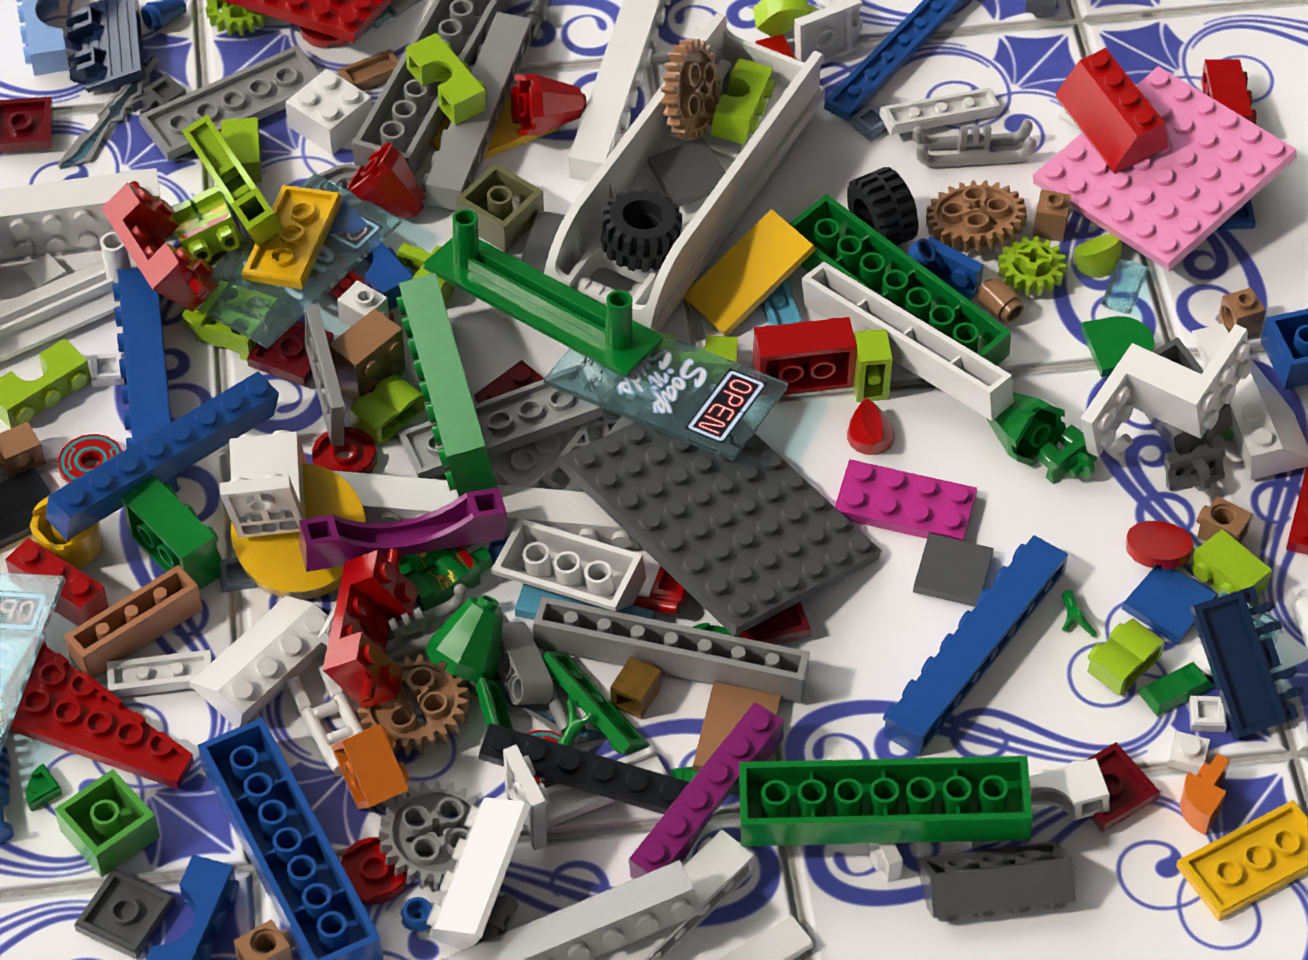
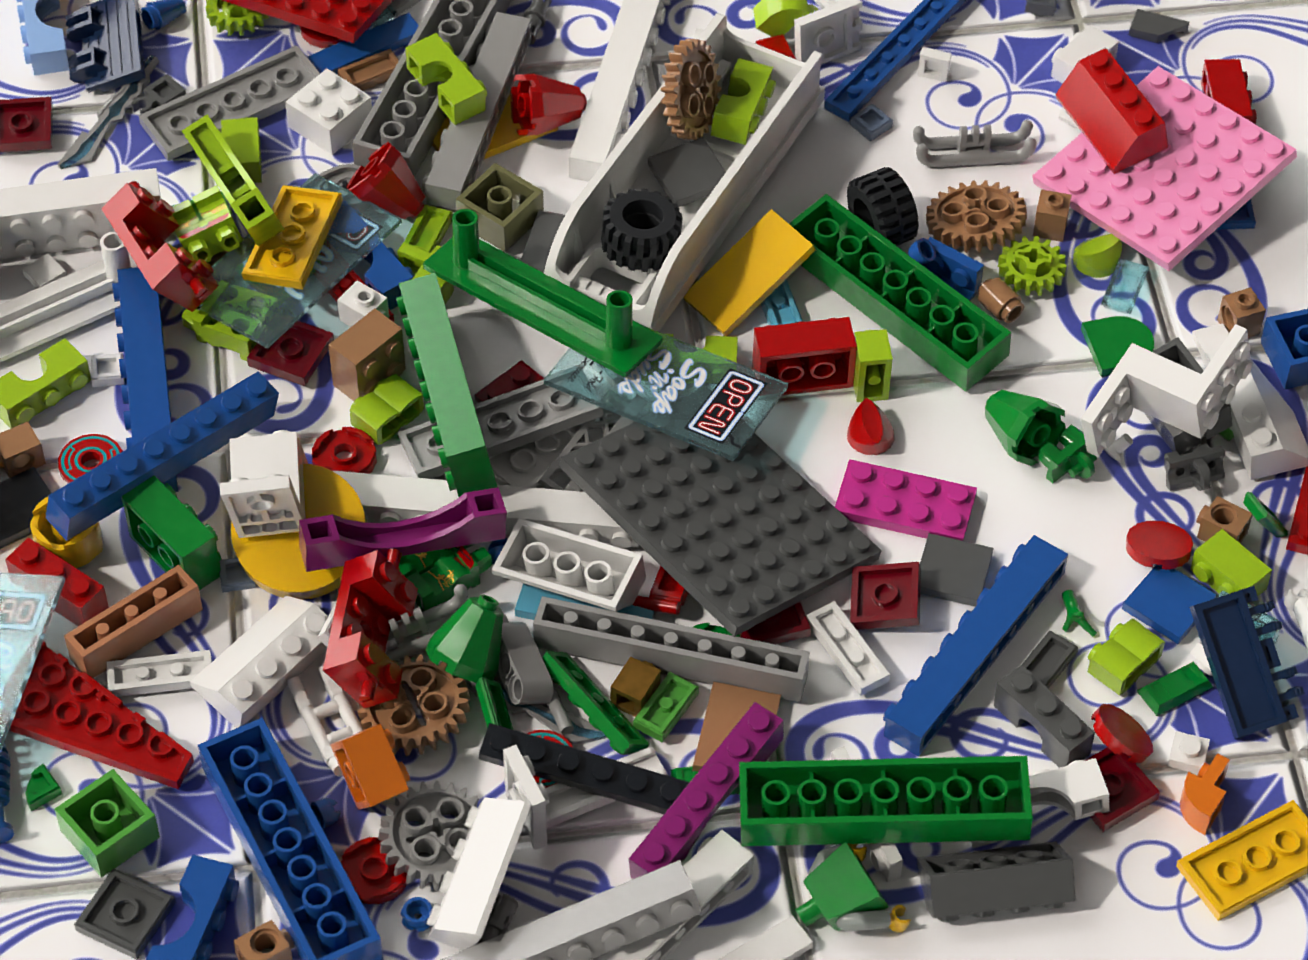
light grey tile [305,303,345,447] -> none
green bar [558,700,594,747] -> none
white brick [802,262,1014,421] -> none
white tile [879,87,1002,135] -> none
white tile [1188,695,1227,732] -> none
none -> blue tile [307,12,419,75]
none -> blue hinge [311,798,341,829]
none -> lime tile [404,204,453,253]
none -> bright green plate [633,672,699,743]
none -> green torso [795,842,911,933]
none -> white plate [806,601,890,696]
none -> dark red plate [850,561,921,630]
none -> white plate [918,47,952,82]
none -> dark grey arch [993,665,1095,768]
none -> dark grey tile [1022,630,1078,689]
none -> white brick [1051,24,1119,84]
none -> red tile [1091,704,1153,764]
none -> dark grey tile [1129,9,1190,43]
none -> green tile [1243,491,1289,538]

